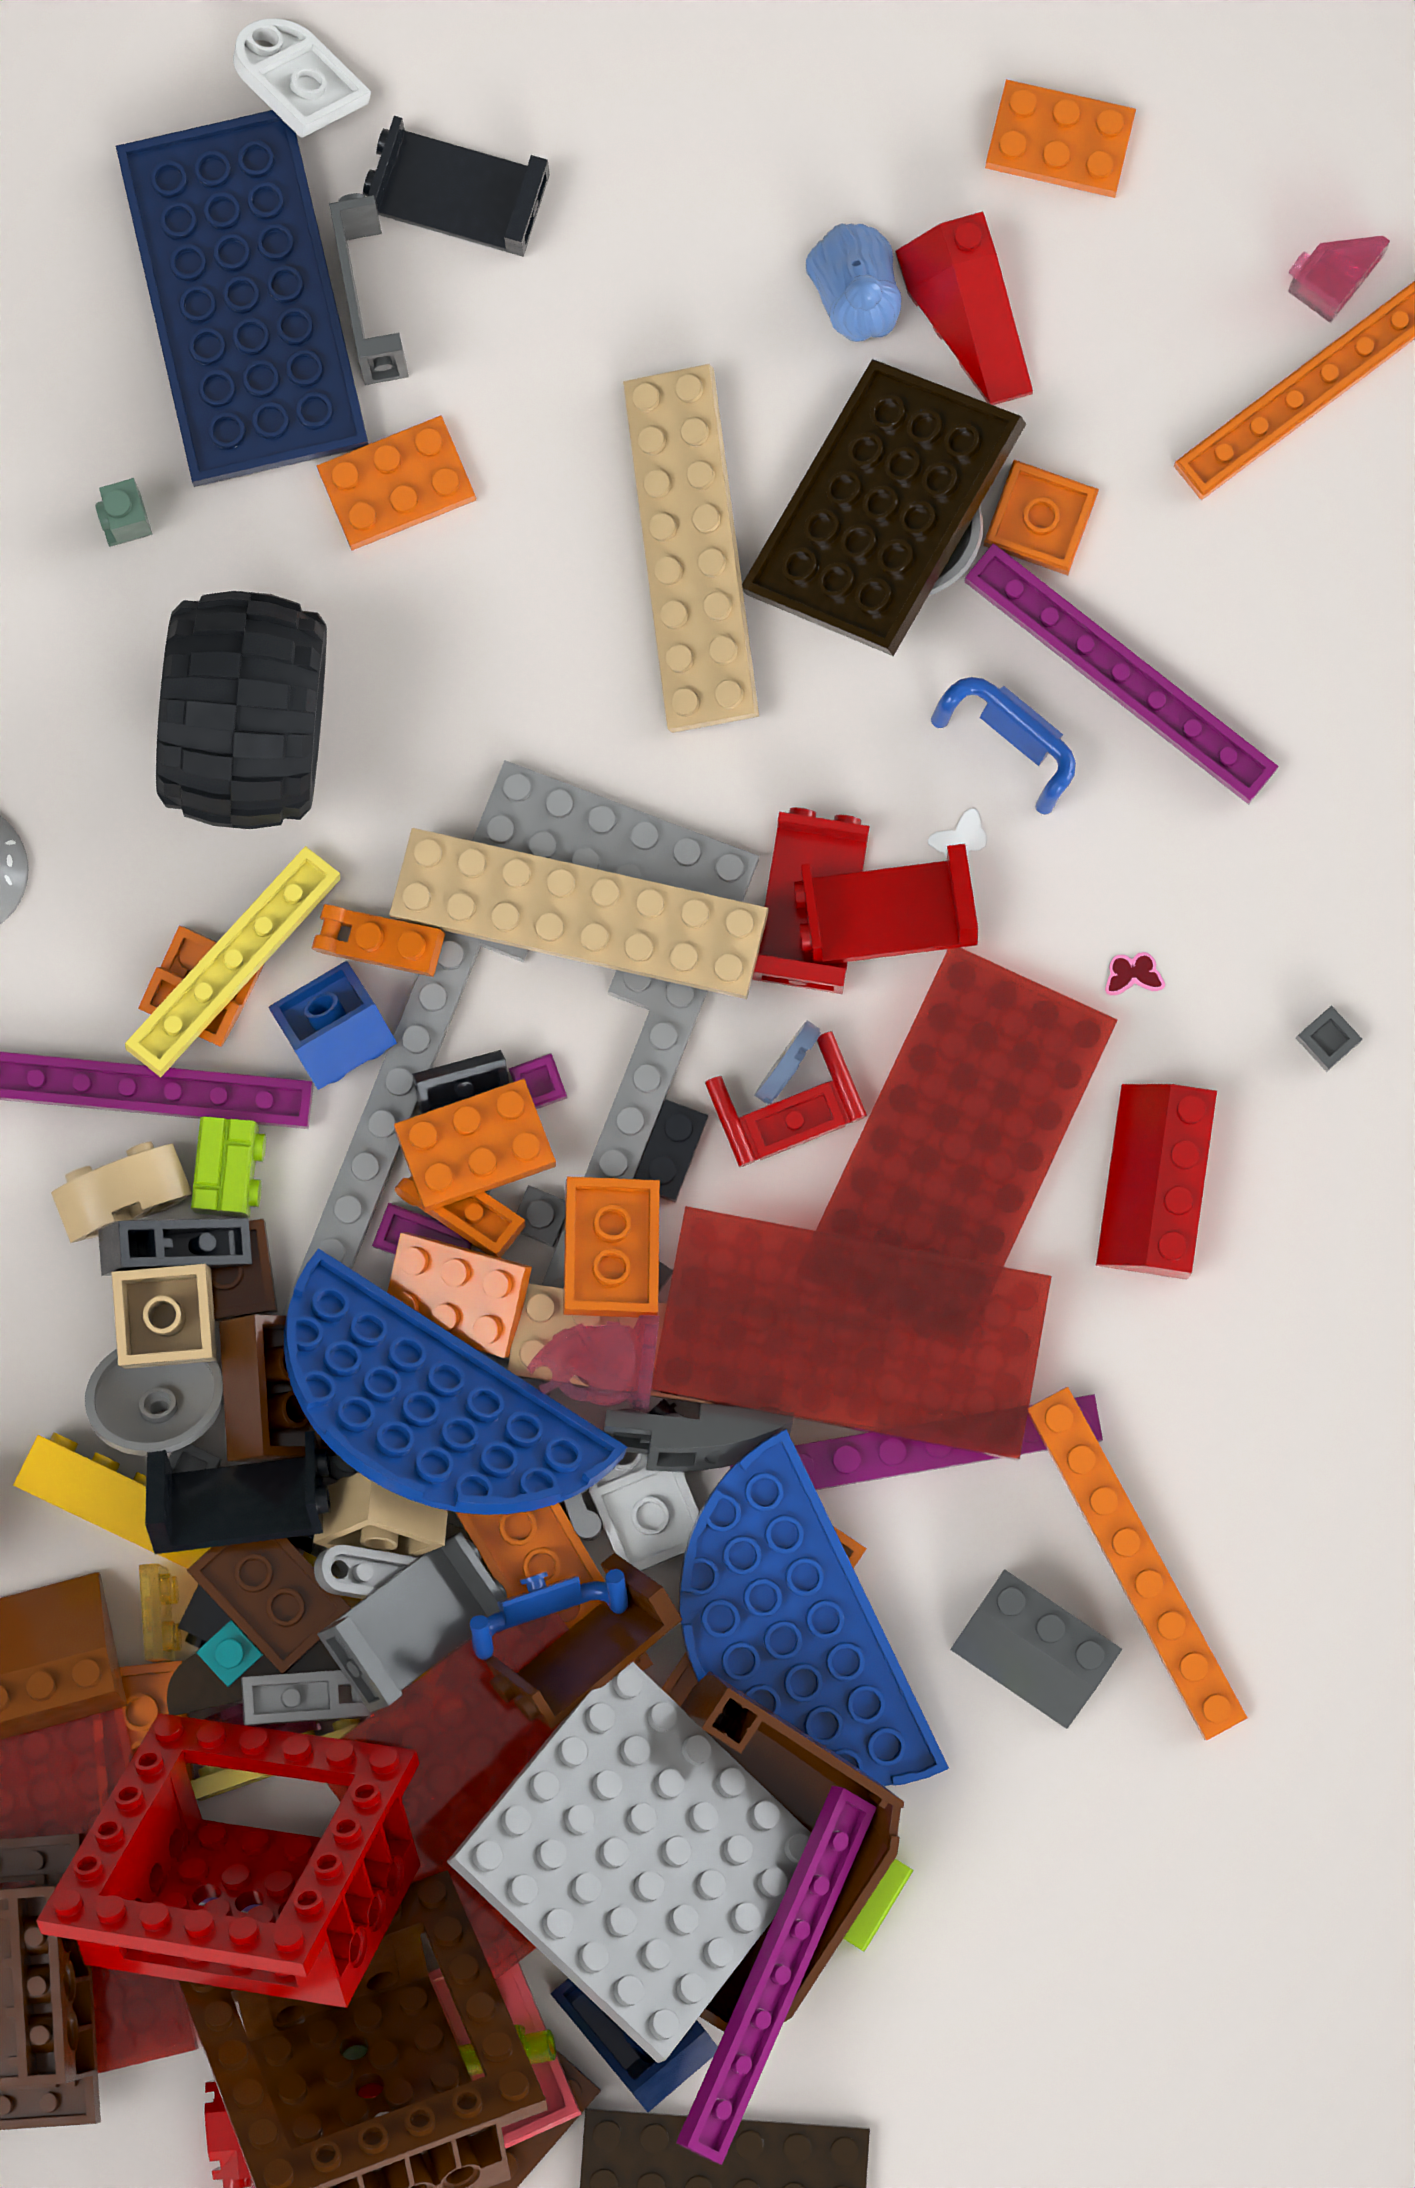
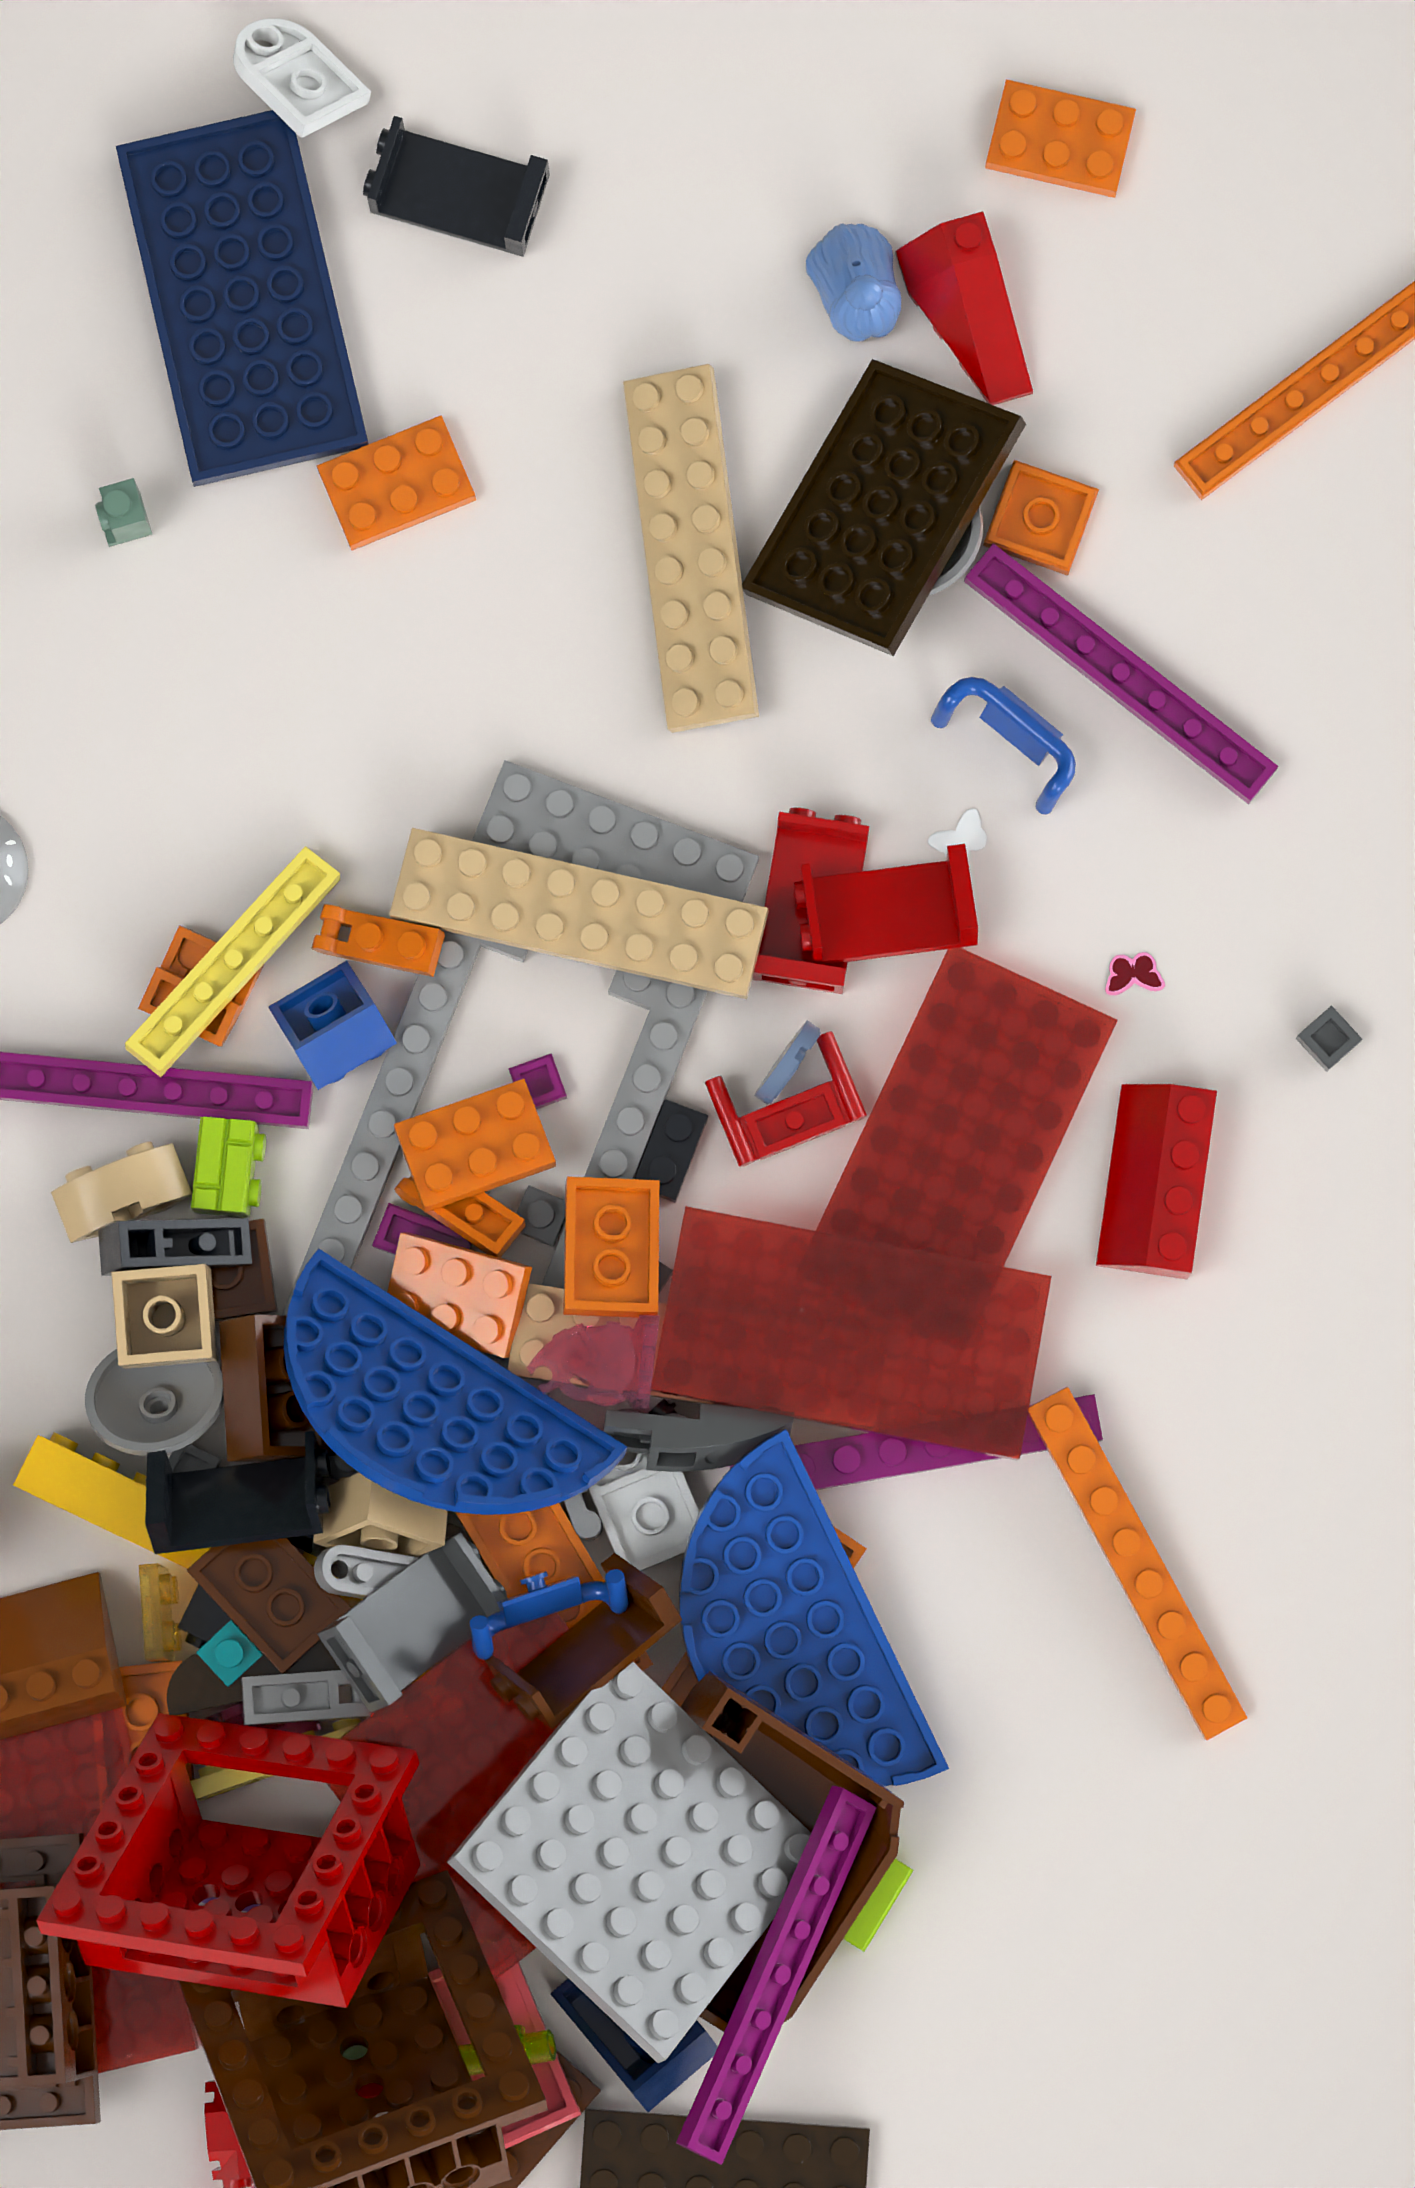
black tyre [156,591,327,829] -> none
dark grey panel [329,193,409,385] -> none
black plate [412,1050,510,1114] -> none
dark grey slope [950,1569,1122,1729] -> none
clear pink slope [1288,236,1390,323] -> none

